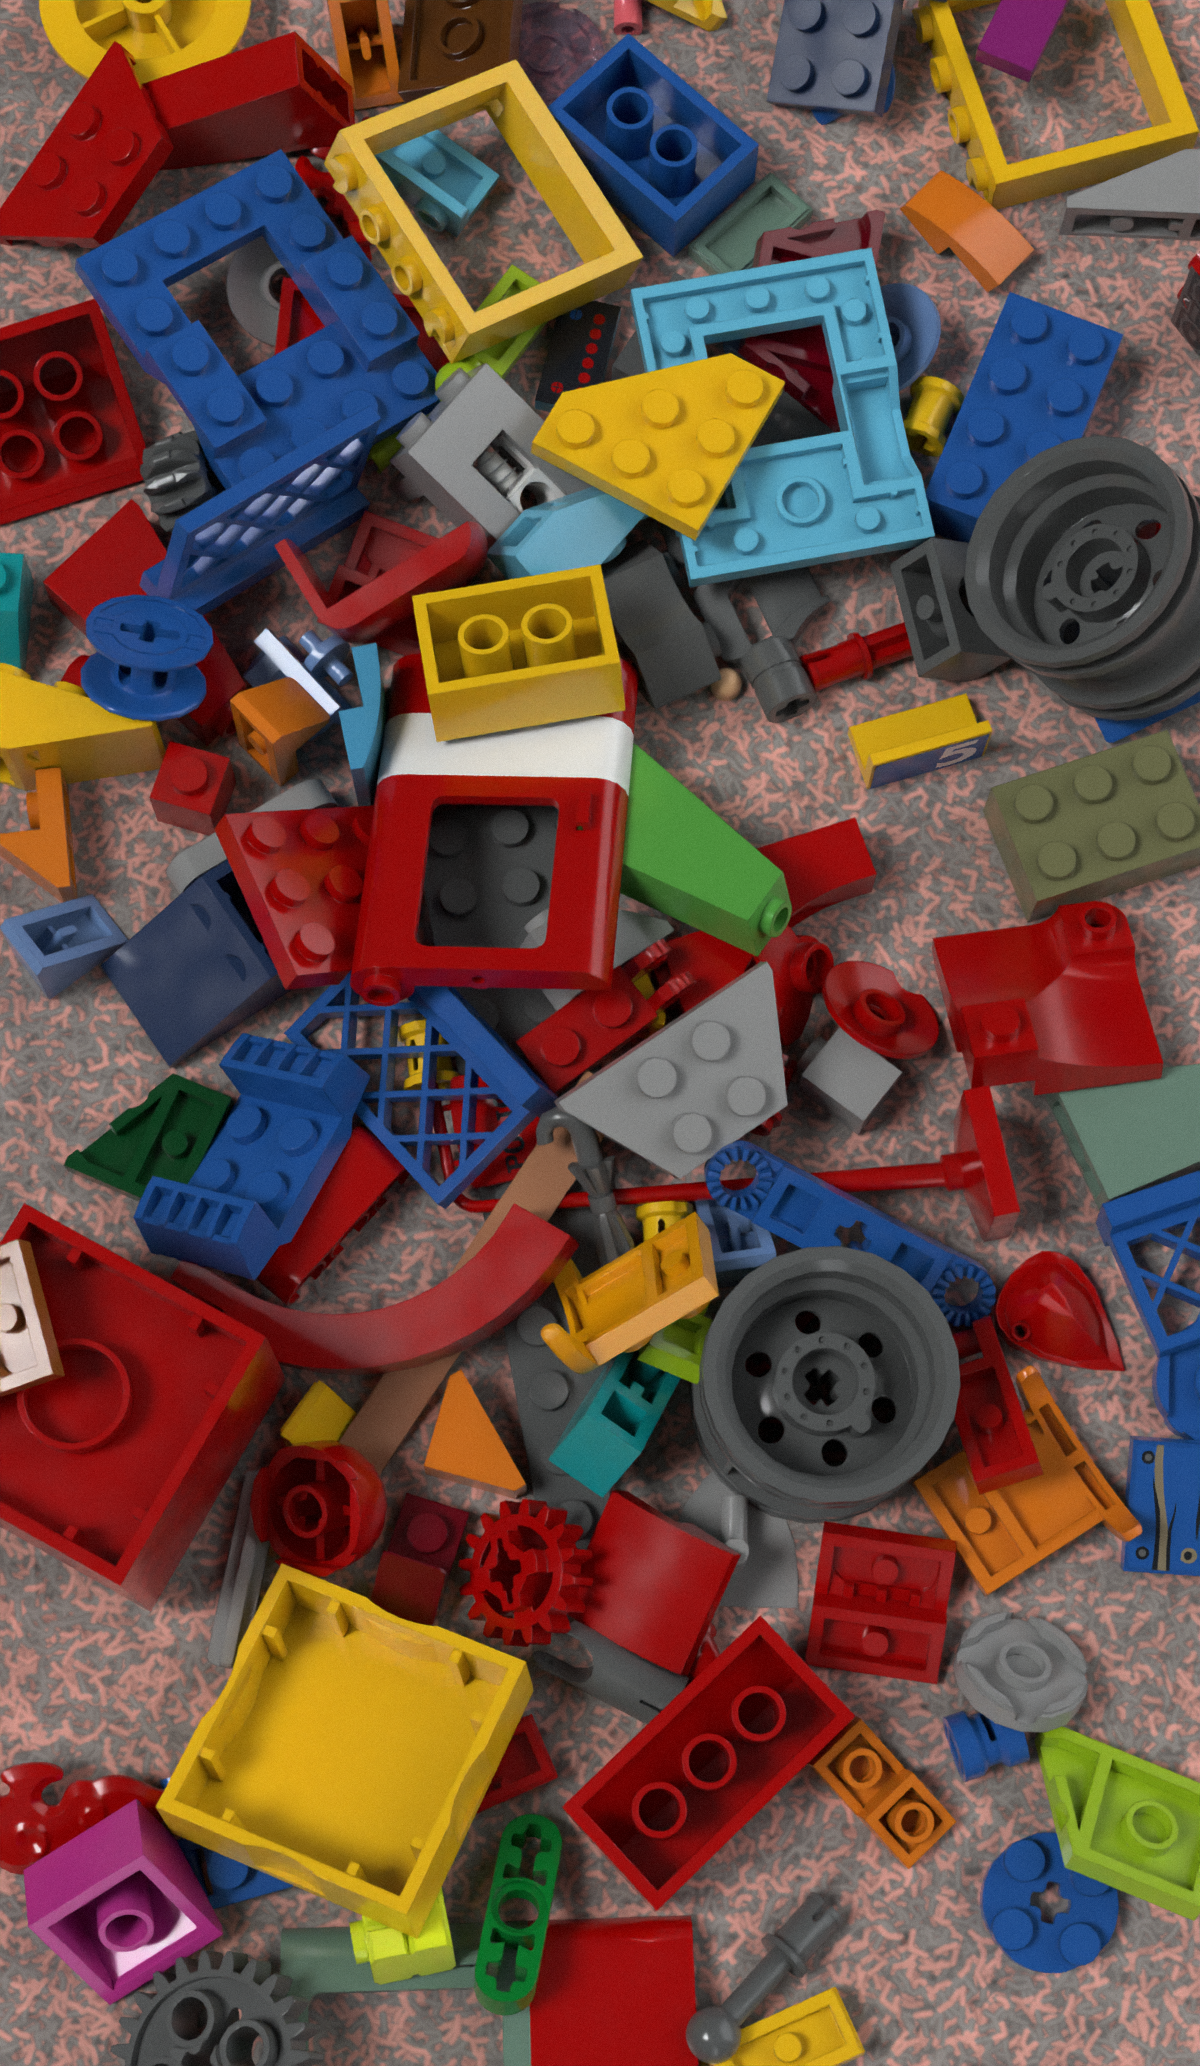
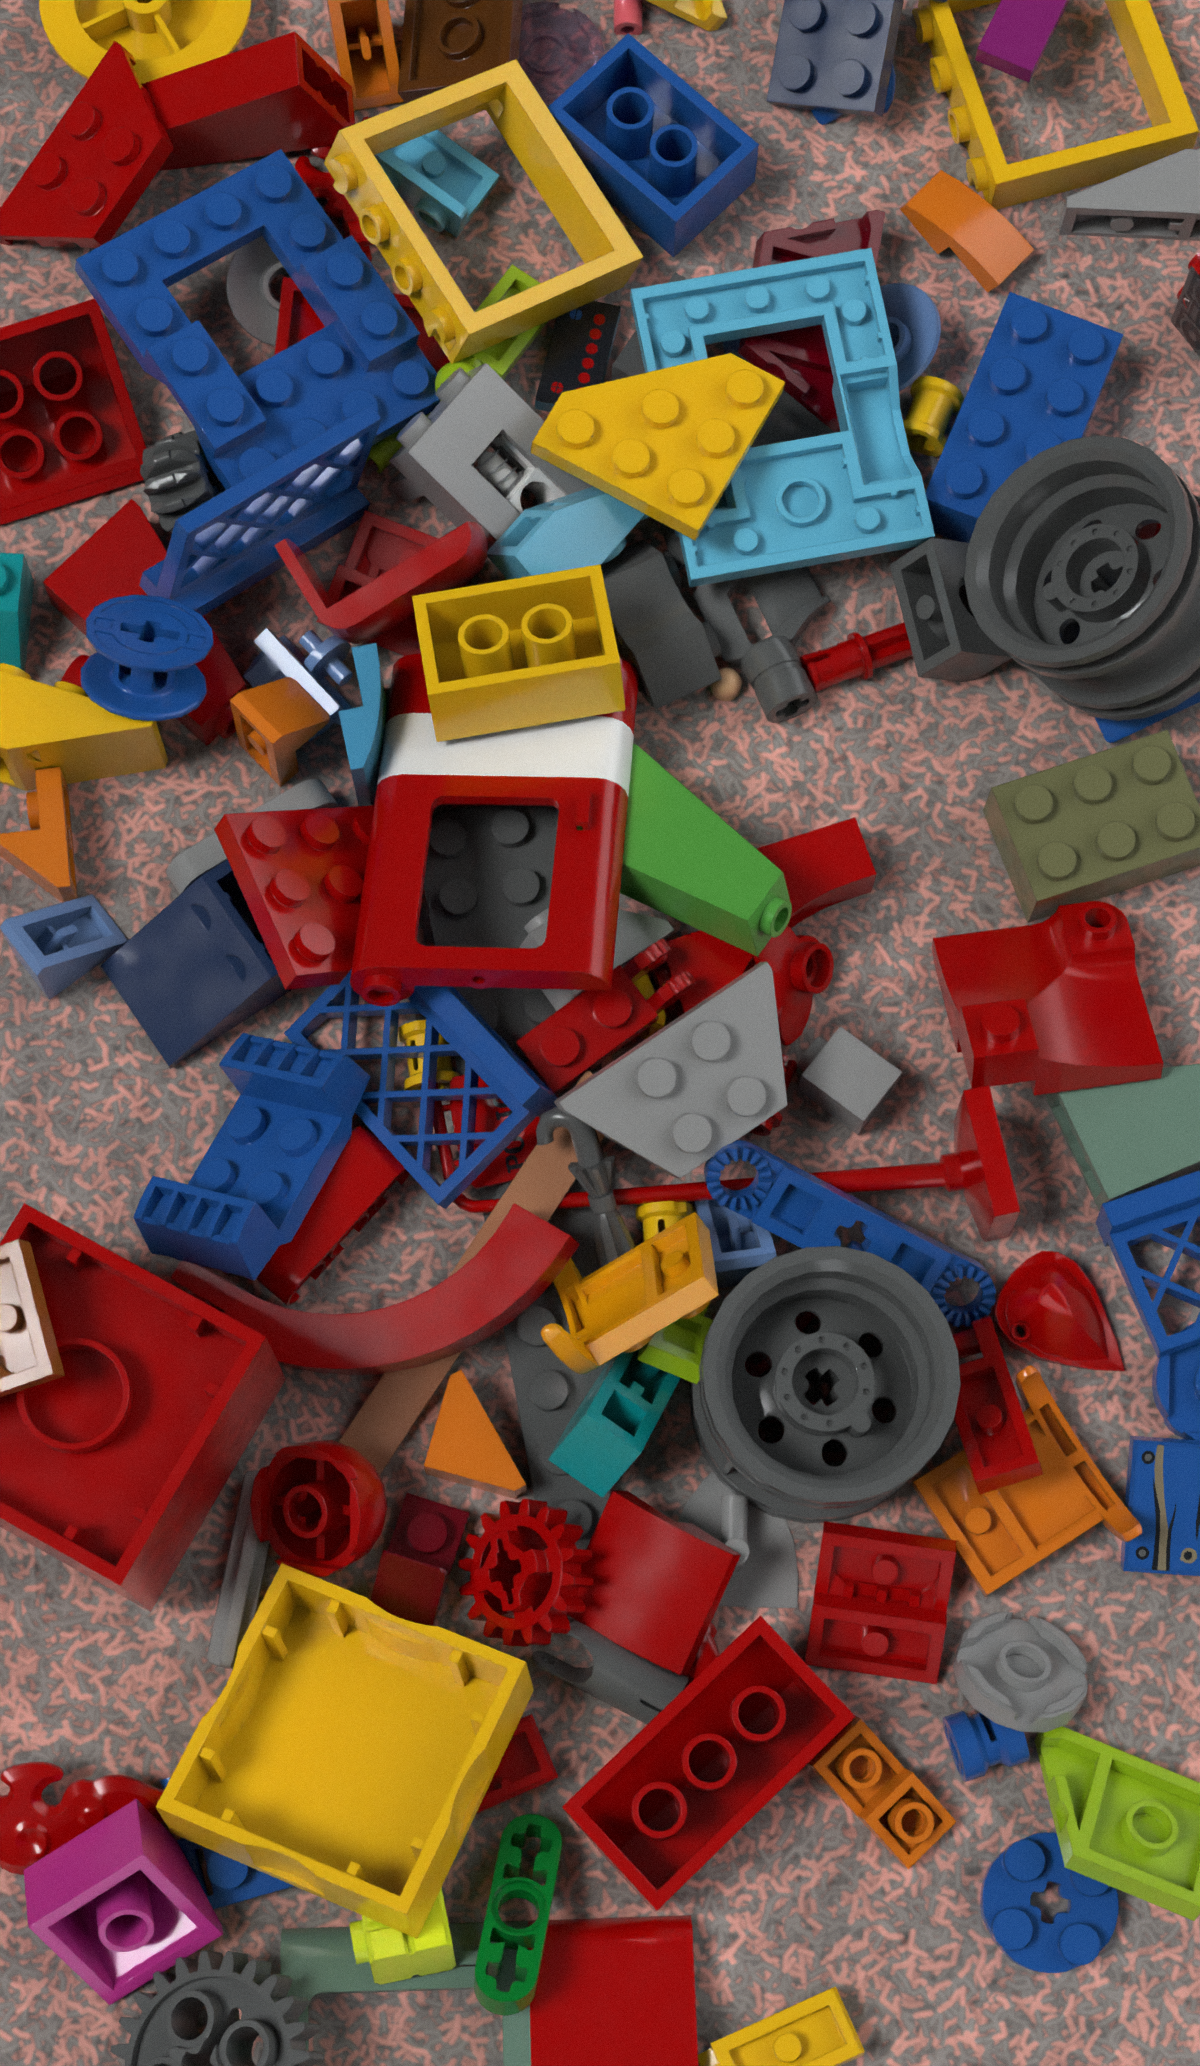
dark green wing [64,1073,234,1201] -> none
red brick [149,741,236,836] -> none
yellow slope [280,1380,357,1446] -> none
dark grey pin [686,1892,844,2064] -> none
sand green tile [687,172,813,275] -> none
red dish [822,961,939,1059] -> none
yellow panel [848,693,993,789] -> none

